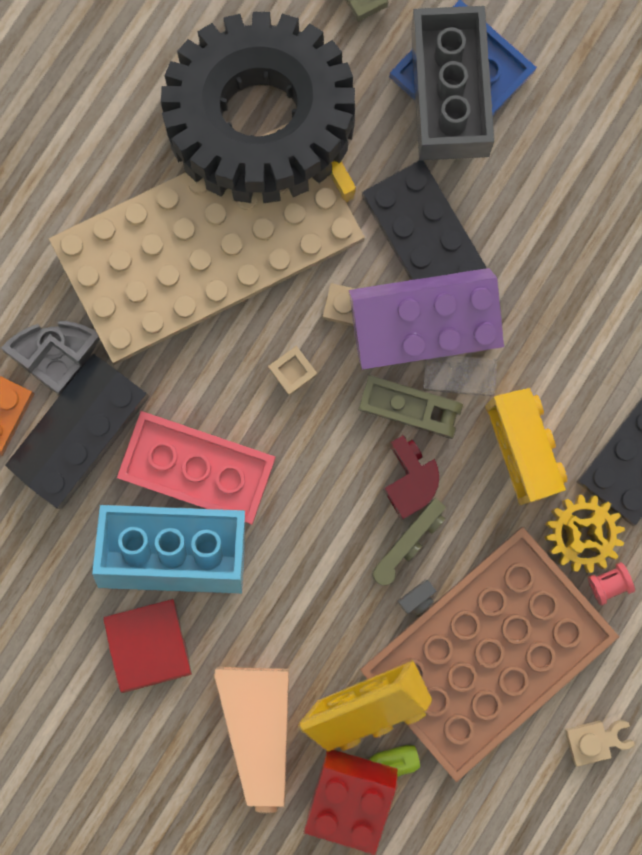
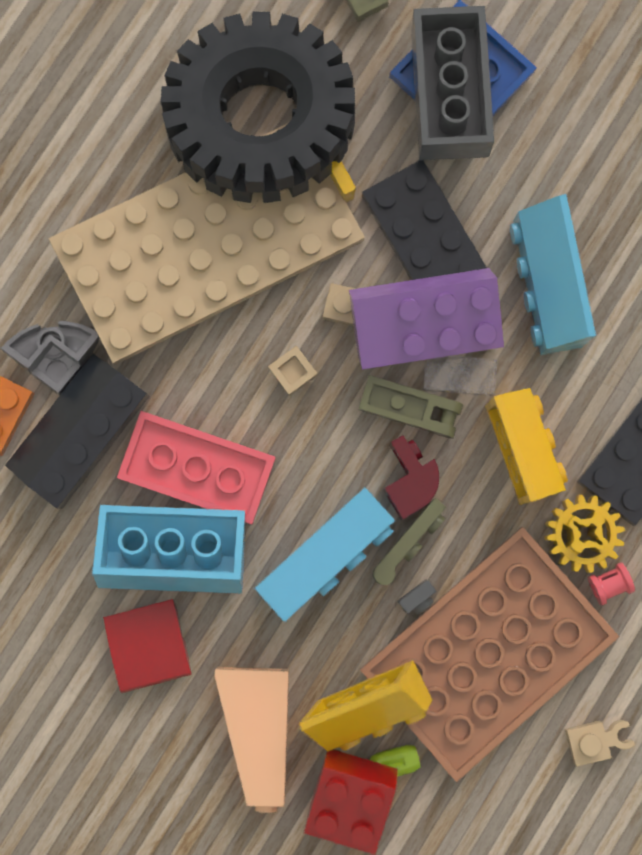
none -> medium azure brick [254,488,395,622]
none -> medium azure slope [510,194,596,355]

